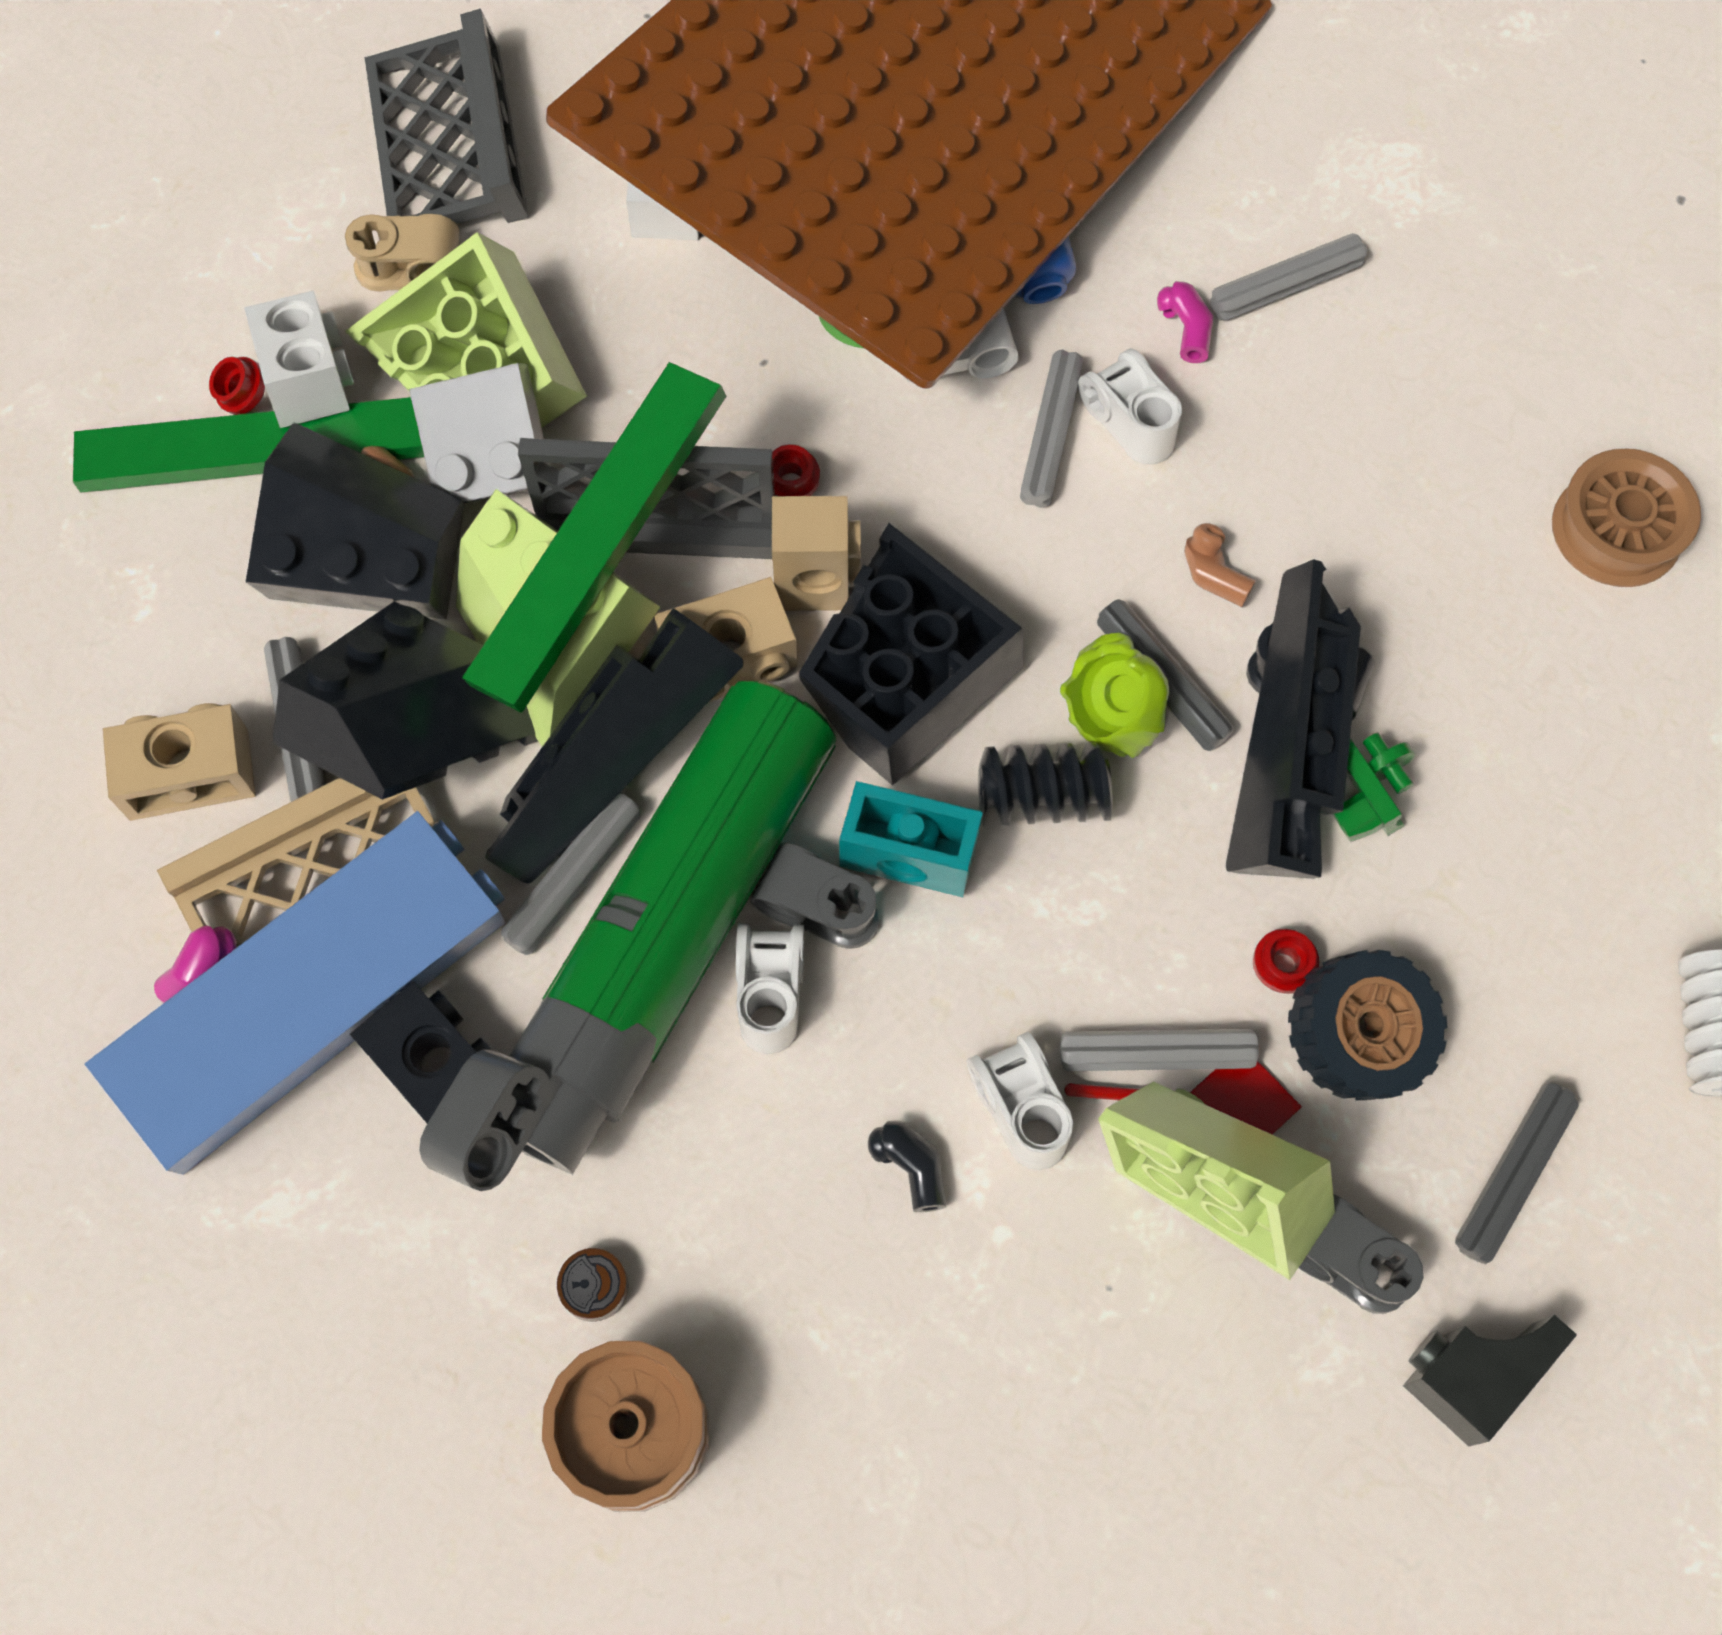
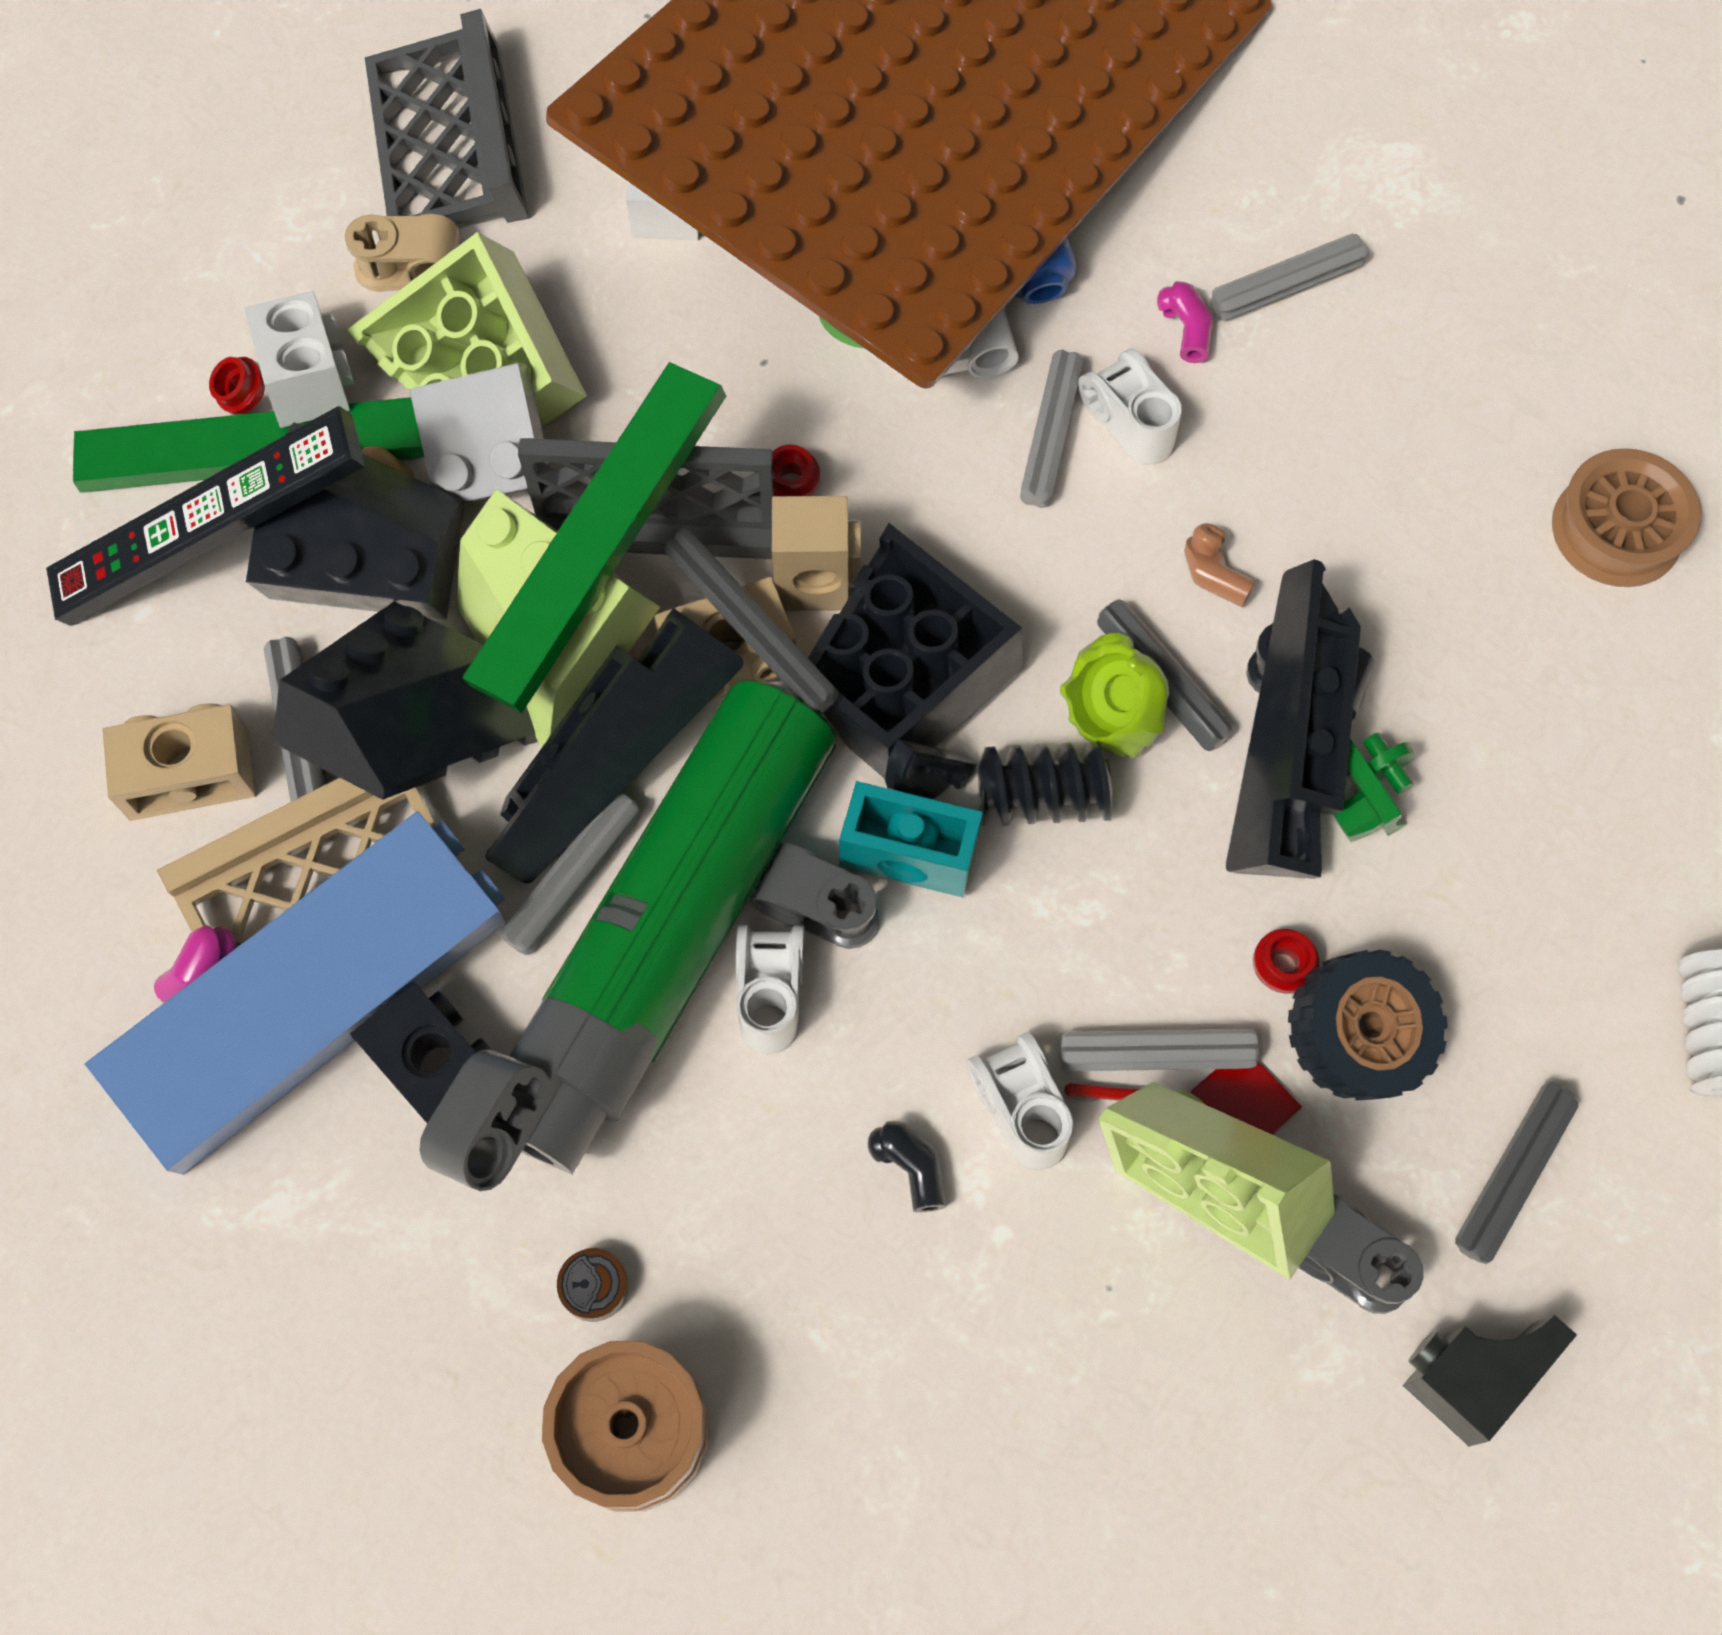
none -> black tile [46,406,365,626]
none -> dark grey axle [665,529,839,714]
none -> black plate [885,739,977,800]

